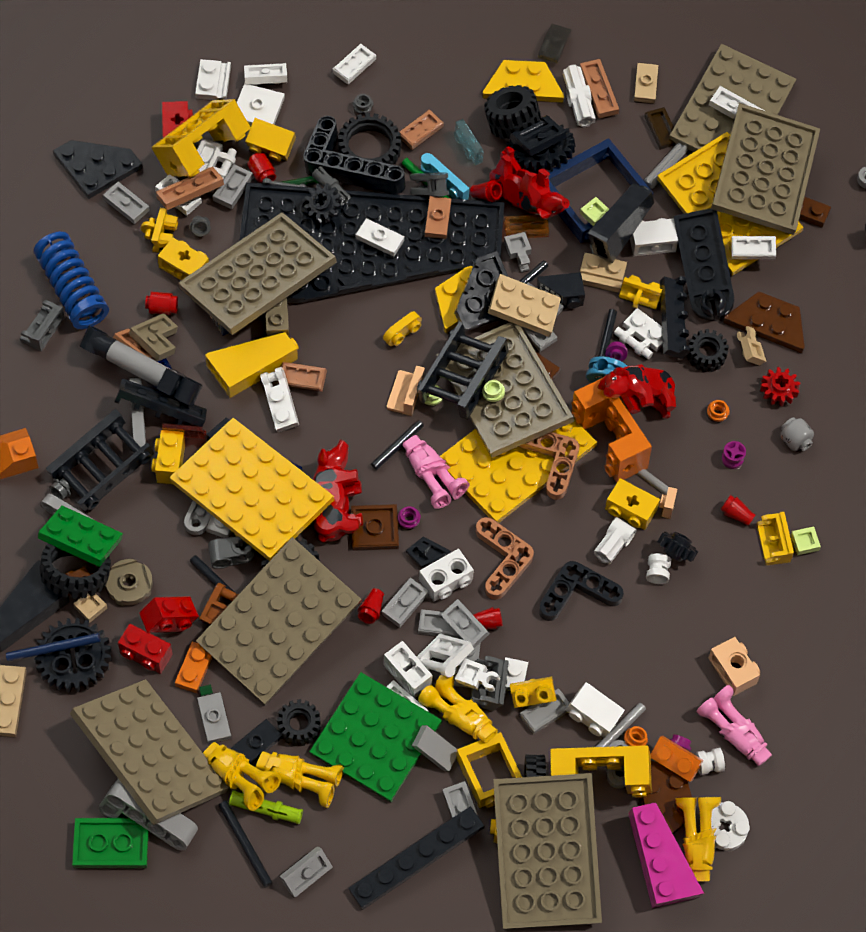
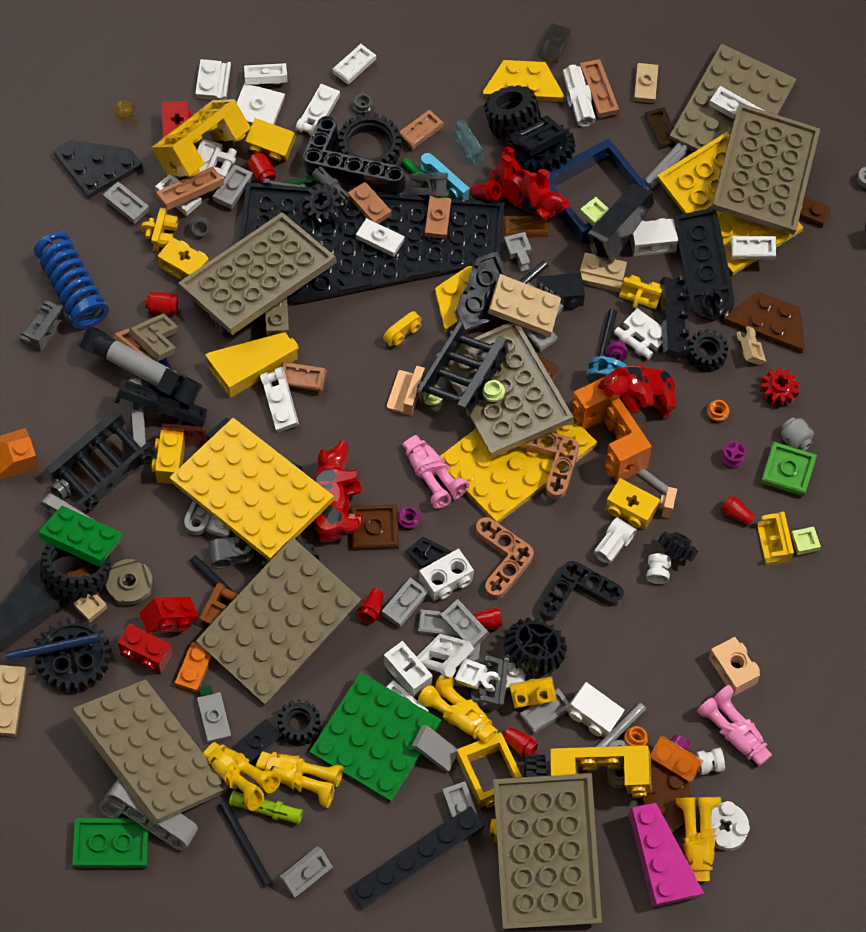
black bar [371,420,424,470] -> none
none -> clear yellow plate [113,100,135,118]
none -> white plate [295,84,340,136]
none -> nougat plate [348,182,392,224]
none -> black gear [503,617,567,677]
none -> red cone [503,727,539,758]
none -> bright green plate [761,442,817,496]

